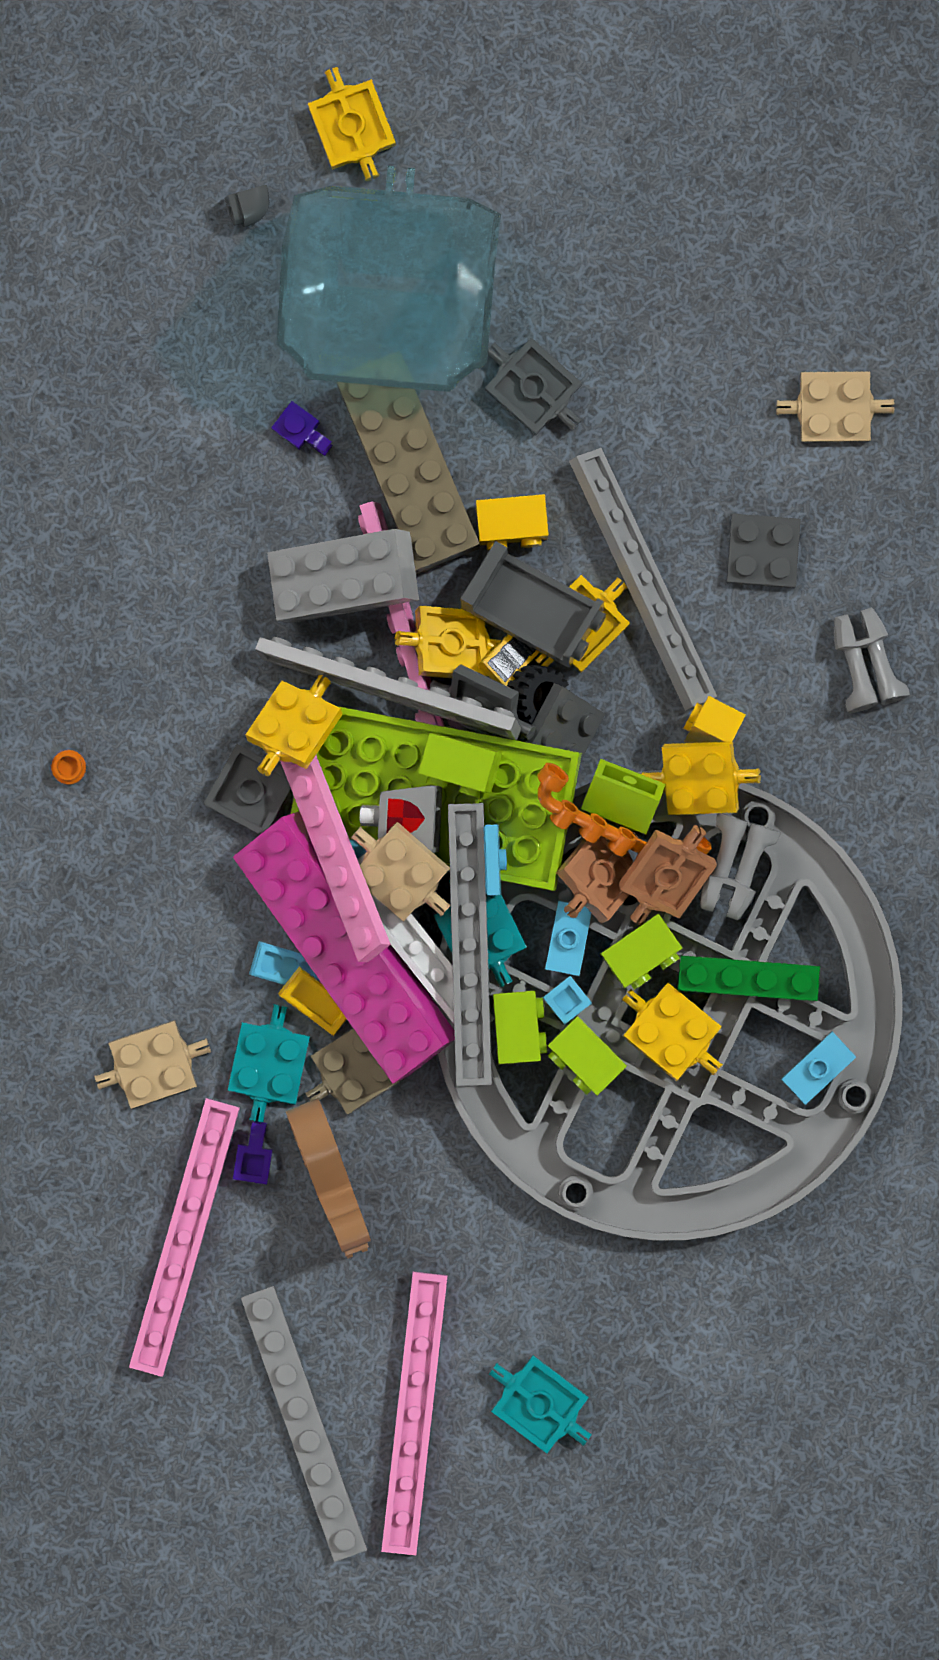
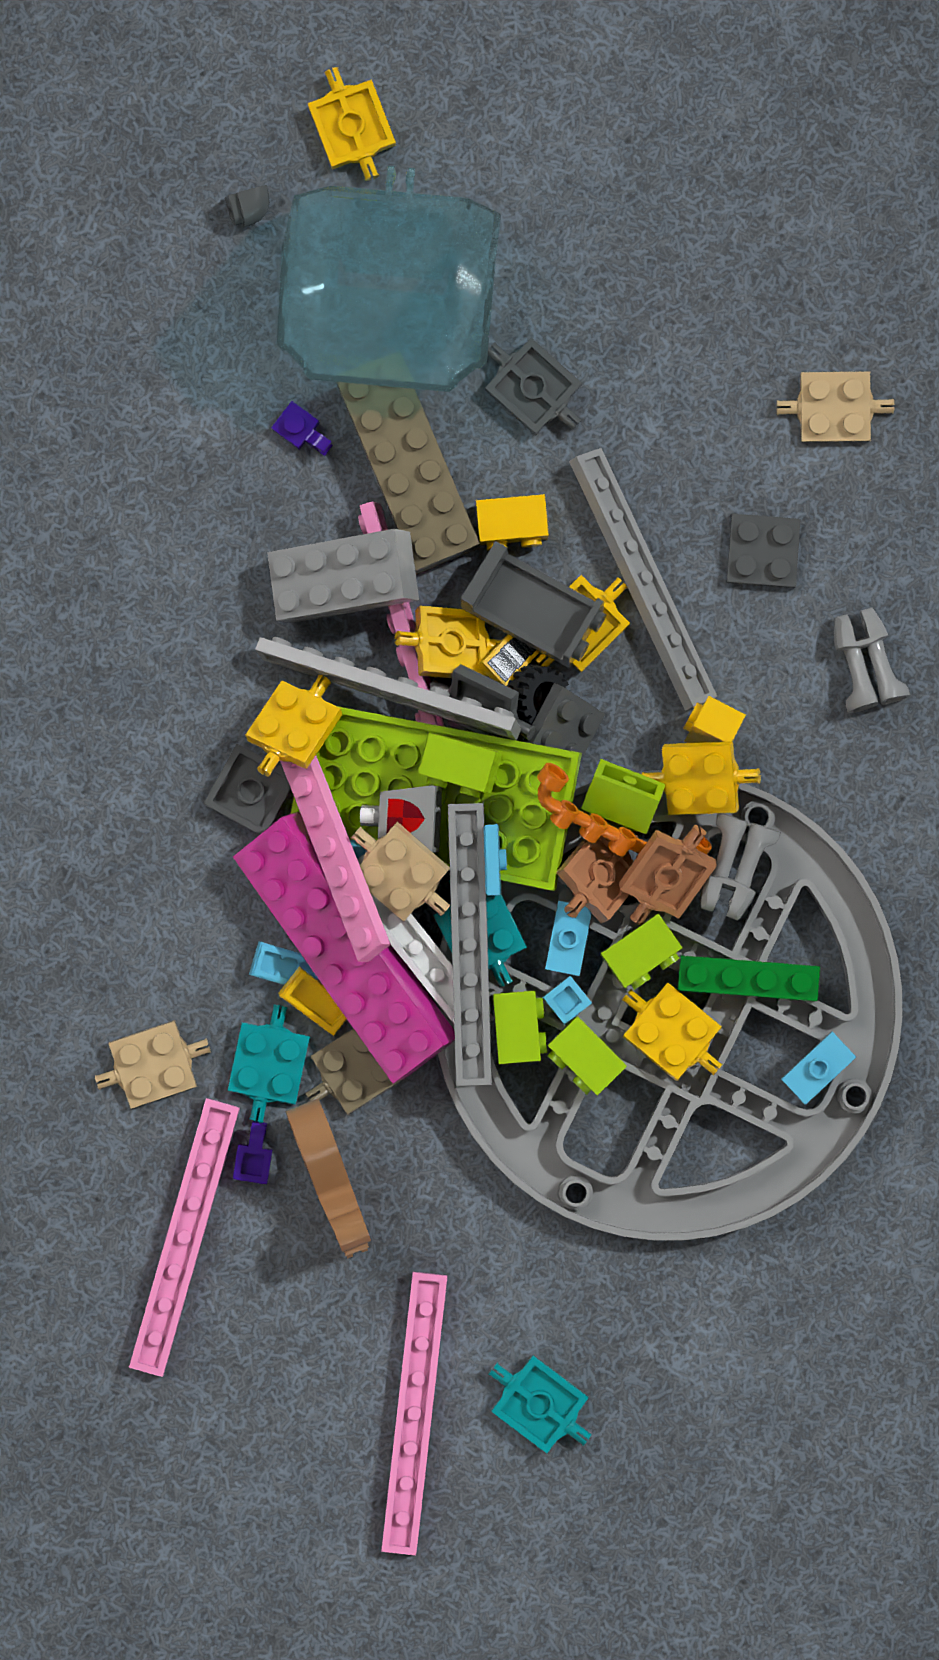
orange plate [51,750,86,785] -> none
light grey plate [241,1286,367,1562] -> none

